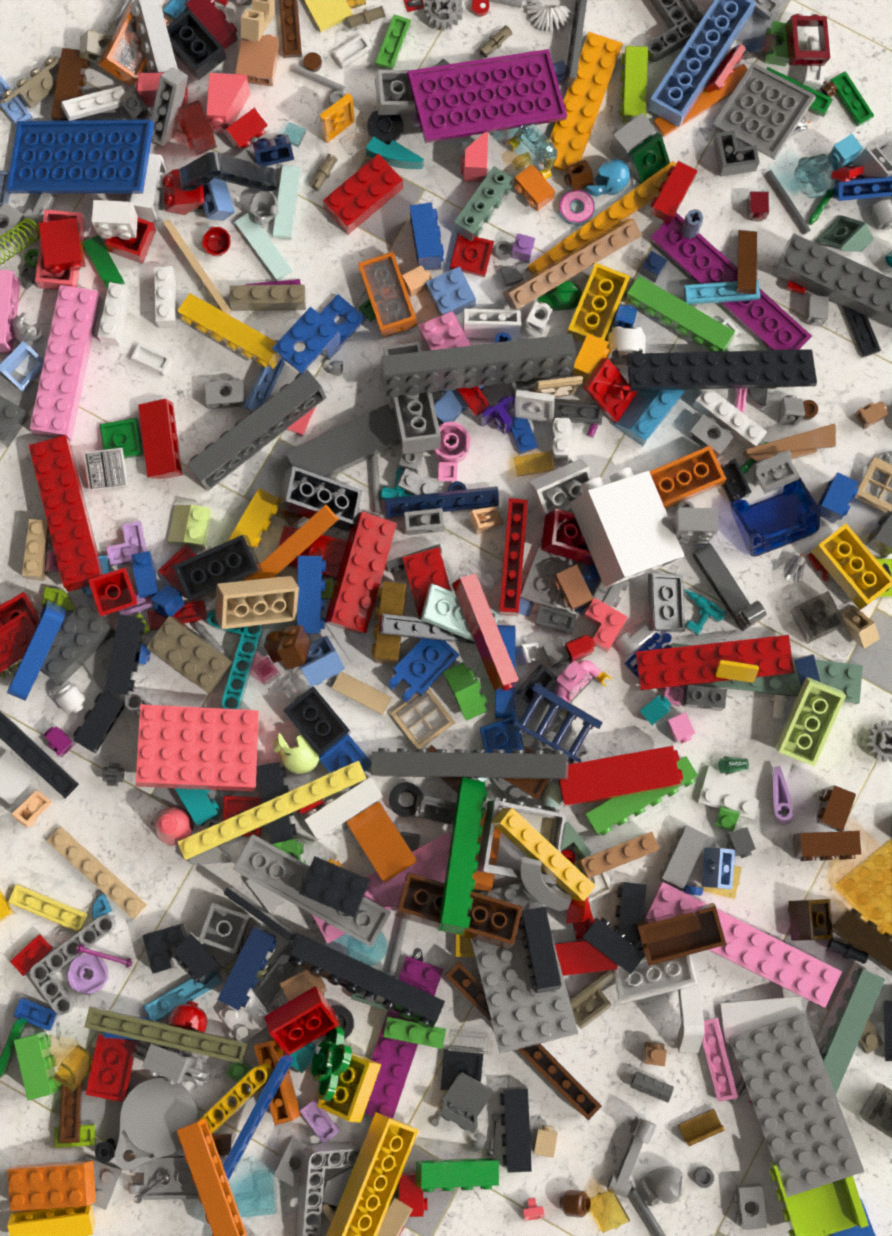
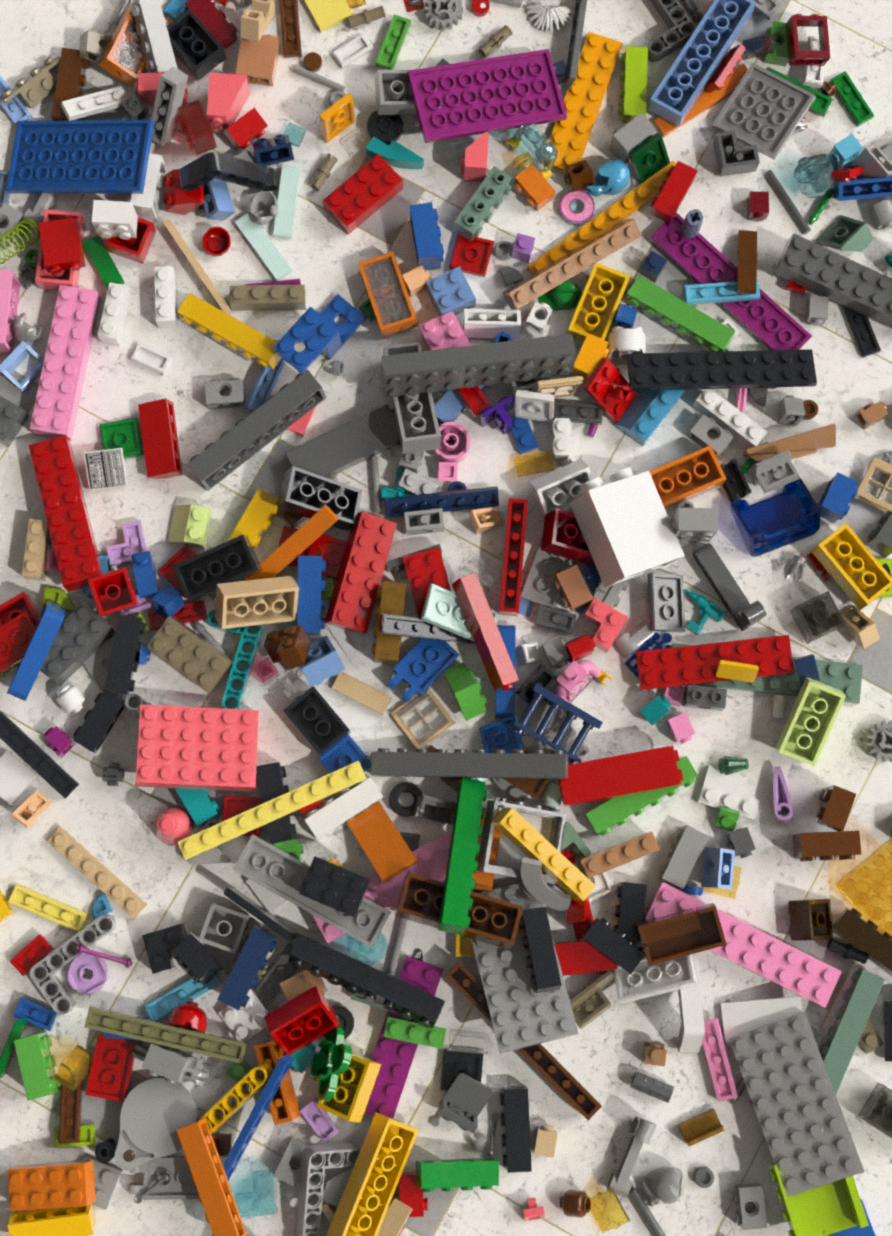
yellowish green helmet [273,733,319,774] -> none

